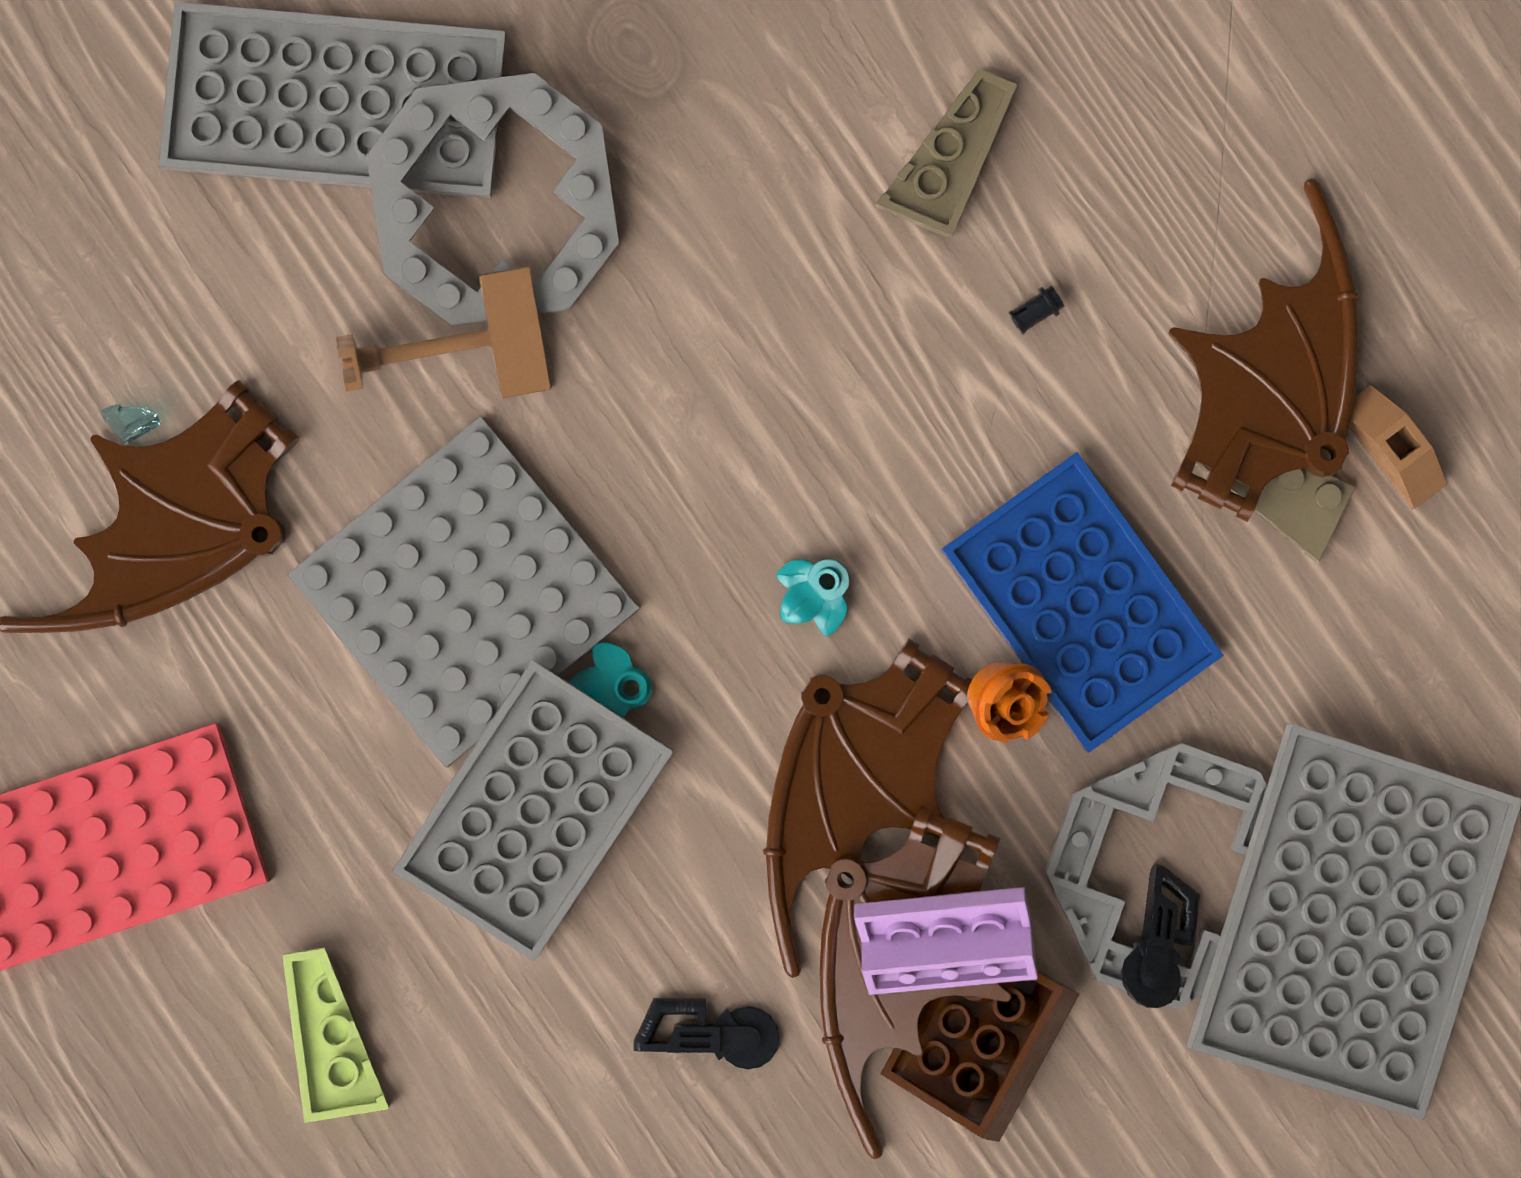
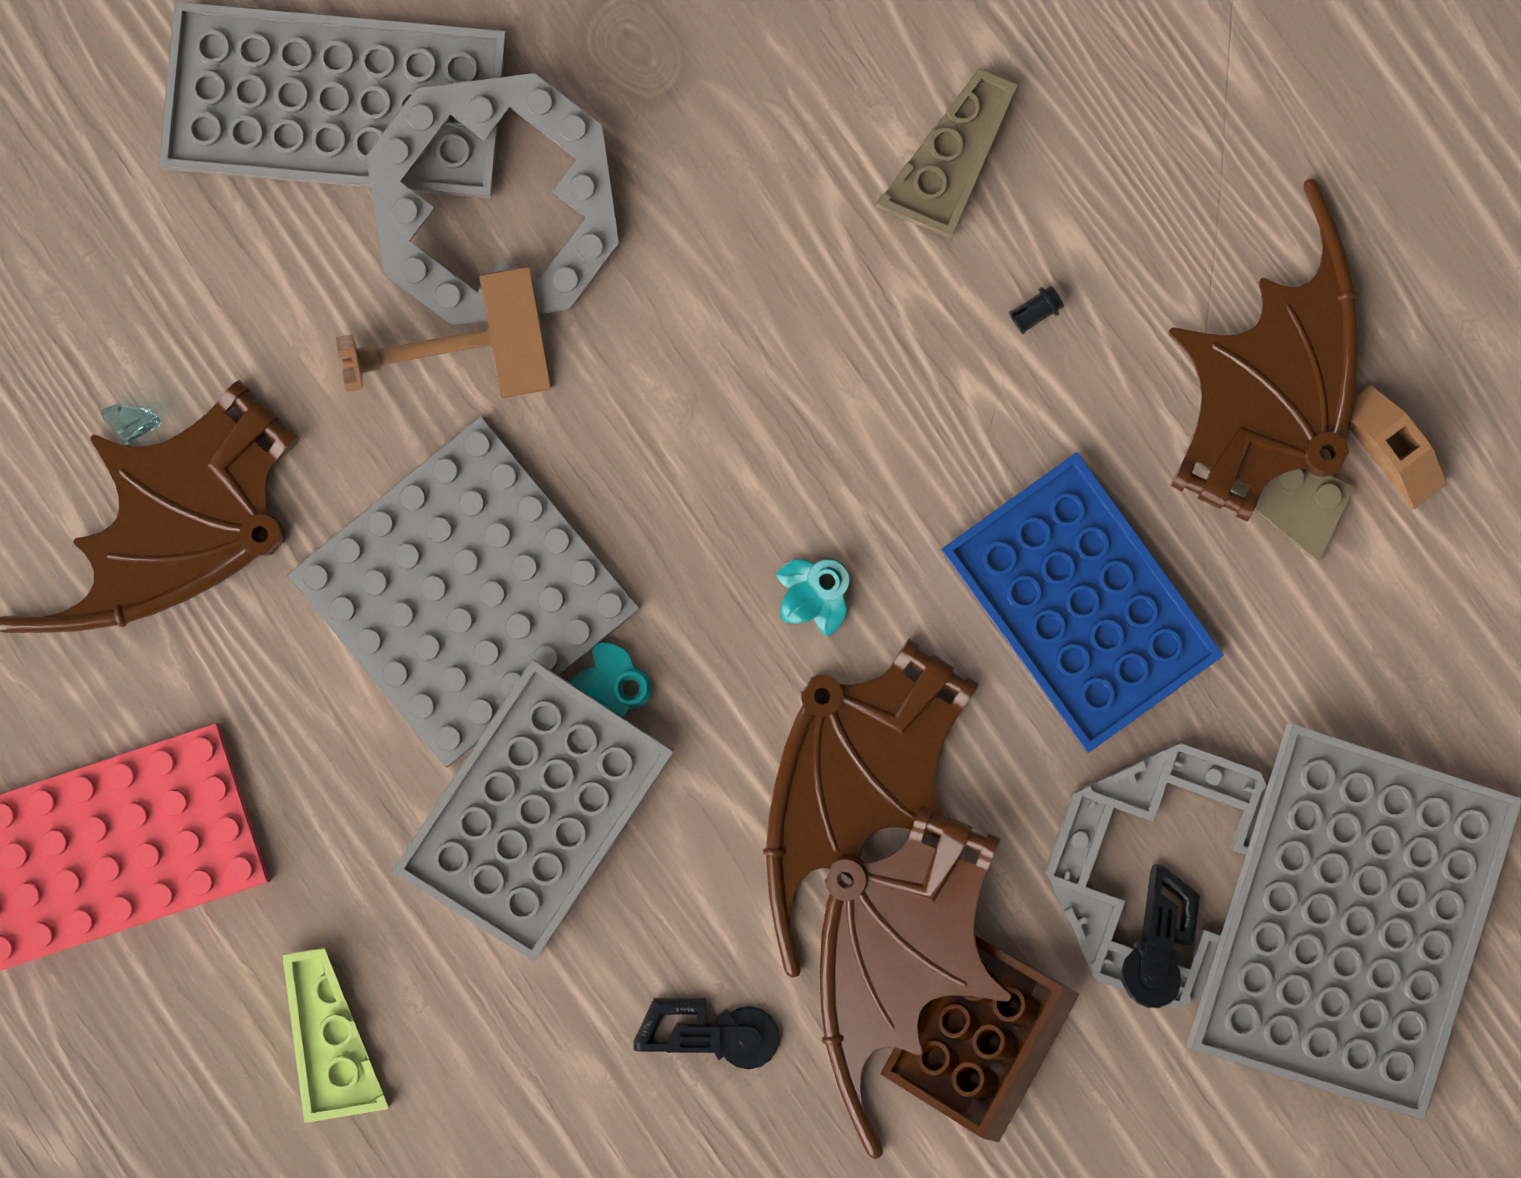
lavender slope [854,887,1038,995] -> none
orange cone [967,661,1052,744] -> none

